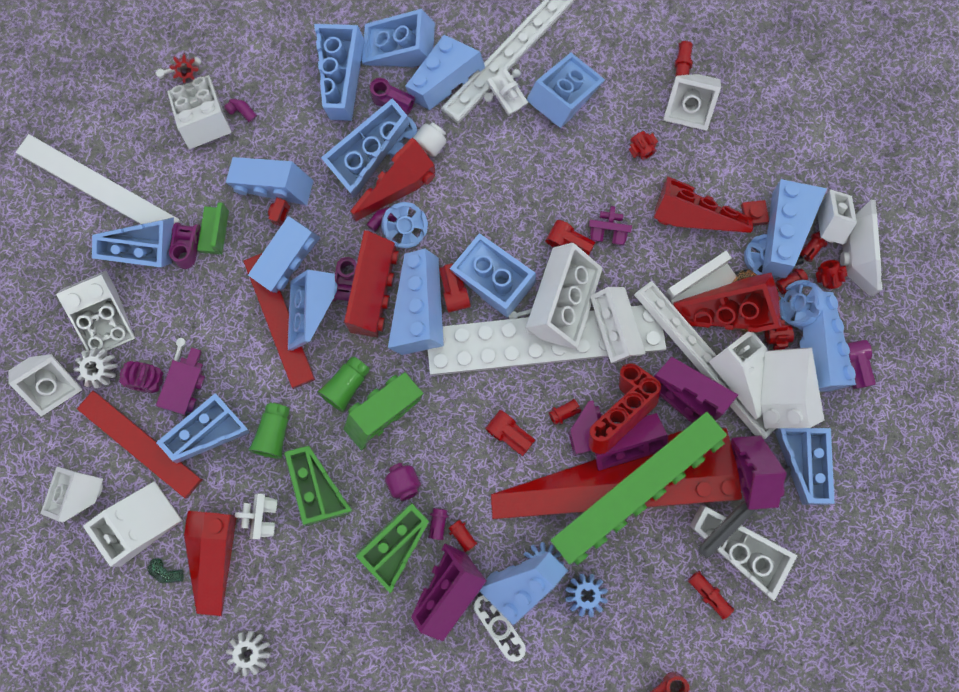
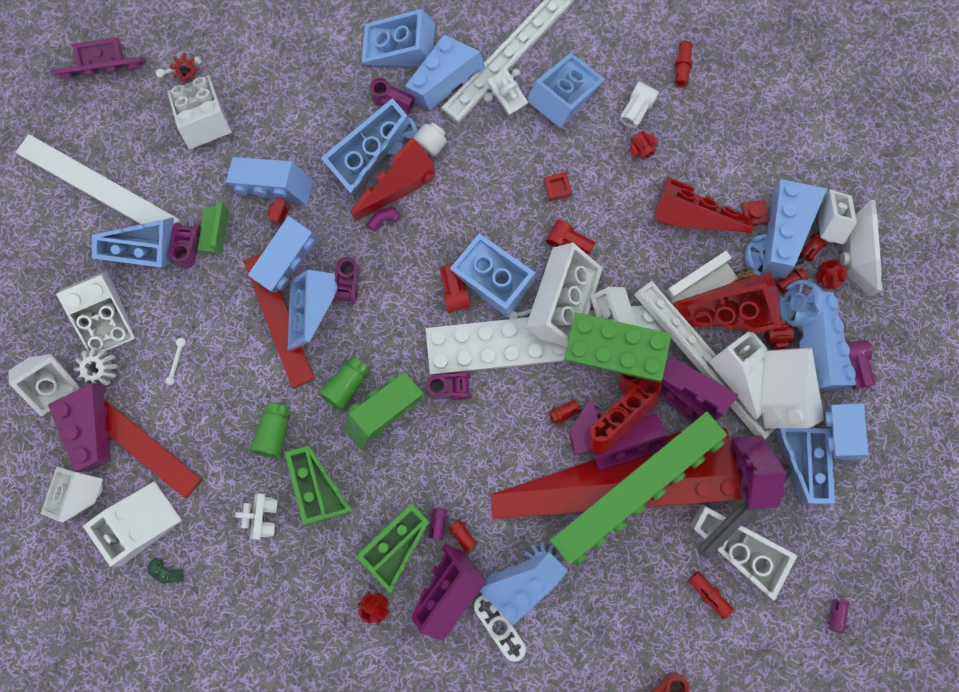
magenta gear [119,361,163,393] -> none
magenta hinge [156,347,205,416] -> none
light blue wedge [156,393,249,464] -> none
red wedge [184,511,237,616] -> none
magenta arm [224,98,257,123] -> none
white gear [226,631,271,676] -> none
light blue wedge [314,24,364,121] -> none
red slope [344,230,399,338] -> none
light blue piece [381,202,428,248] -> none
magenta head [385,463,421,501] -> none
light blue wedge [388,249,444,355] -> none
red piece [485,410,535,457] -> none
light blue gear [565,574,608,617] -> none
magenta hips [588,206,632,245] -> none
white slope [663,74,721,131] -> none
none -> magenta wedge [48,383,111,472]
none -> magenta bracket [51,38,146,79]
none -> red gear [357,592,390,625]
none -> magenta piece [426,373,472,400]
none -> red plate [544,172,572,202]
none -> bright green plate [564,312,672,383]
none -> white piece [619,81,660,129]
none -> light blue slope [825,404,868,462]
none -> magenta pin [827,599,850,633]

